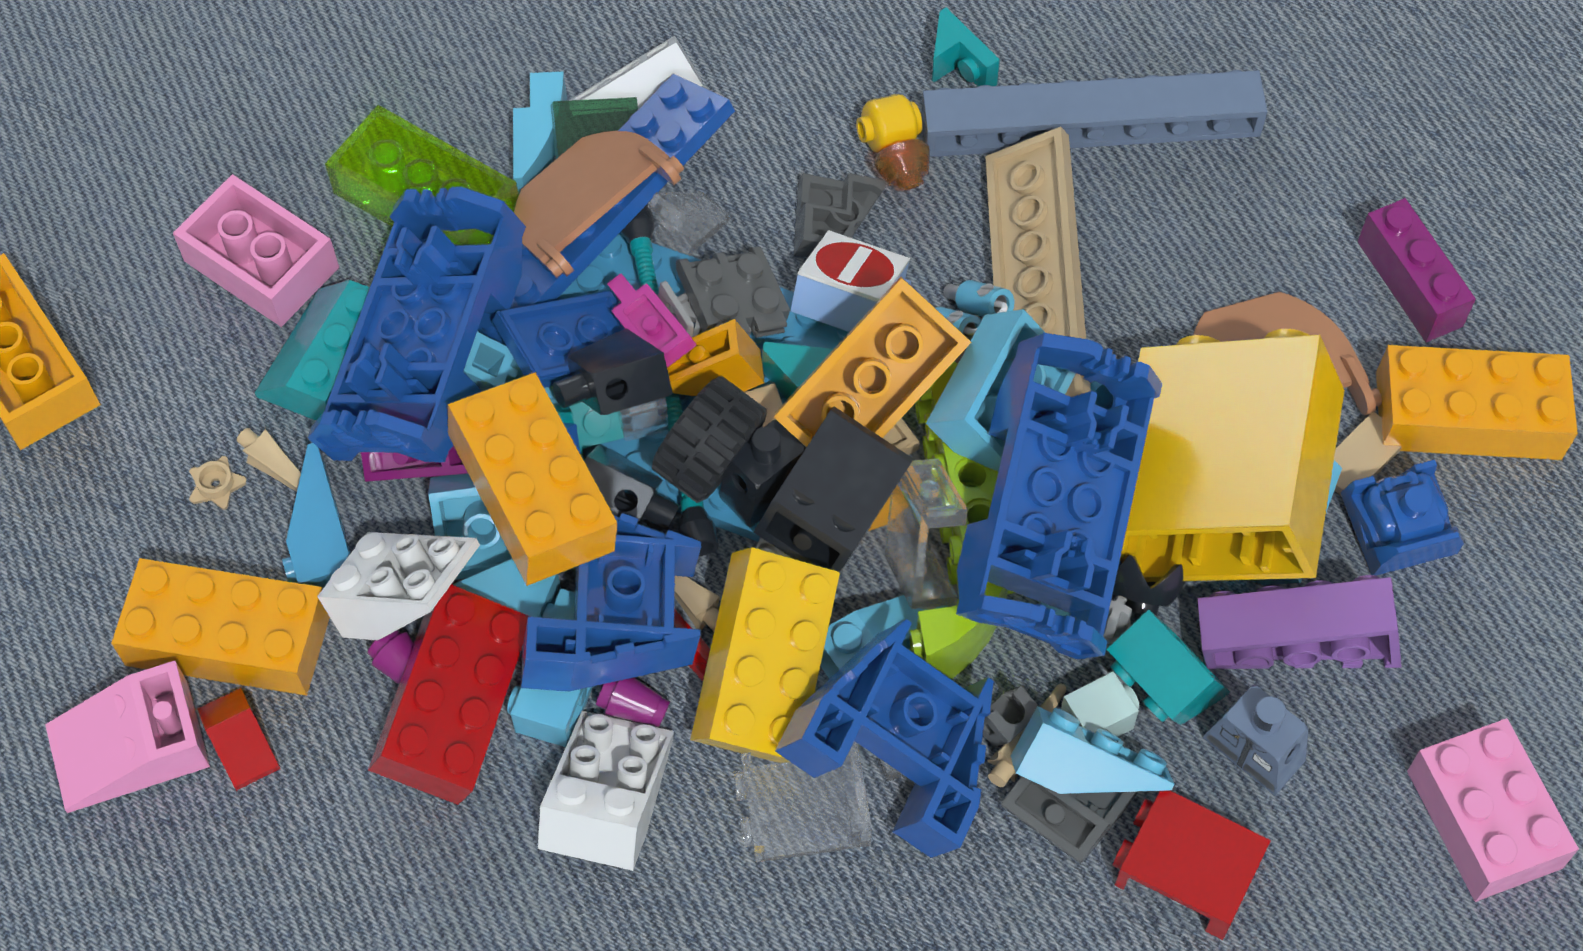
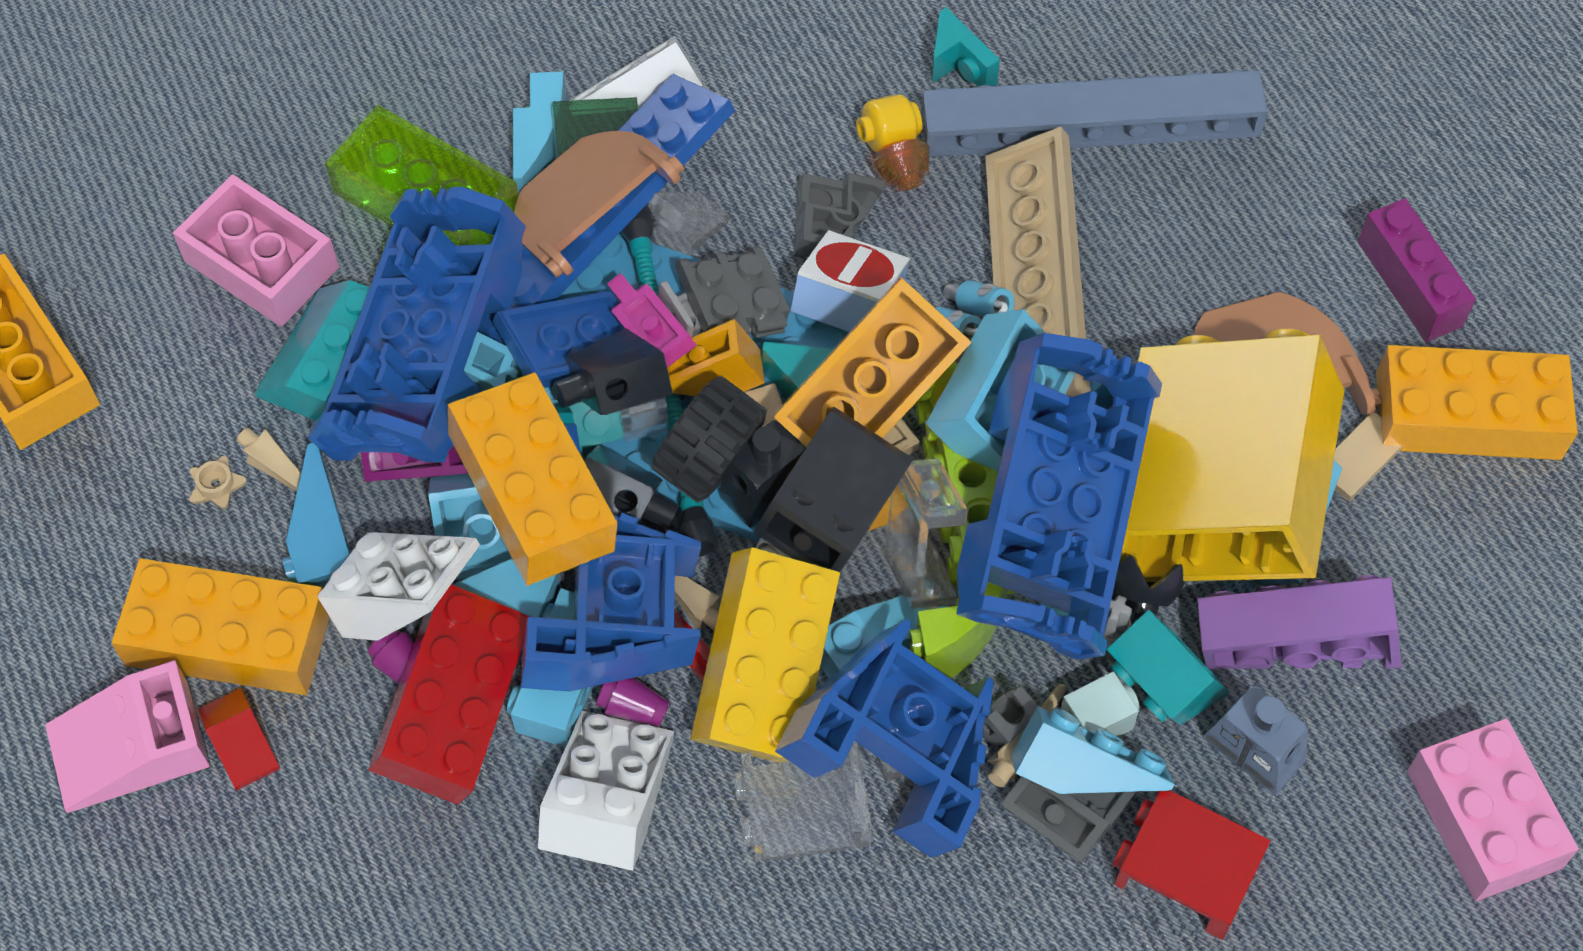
blue brick [1340,460,1464,576] -> none

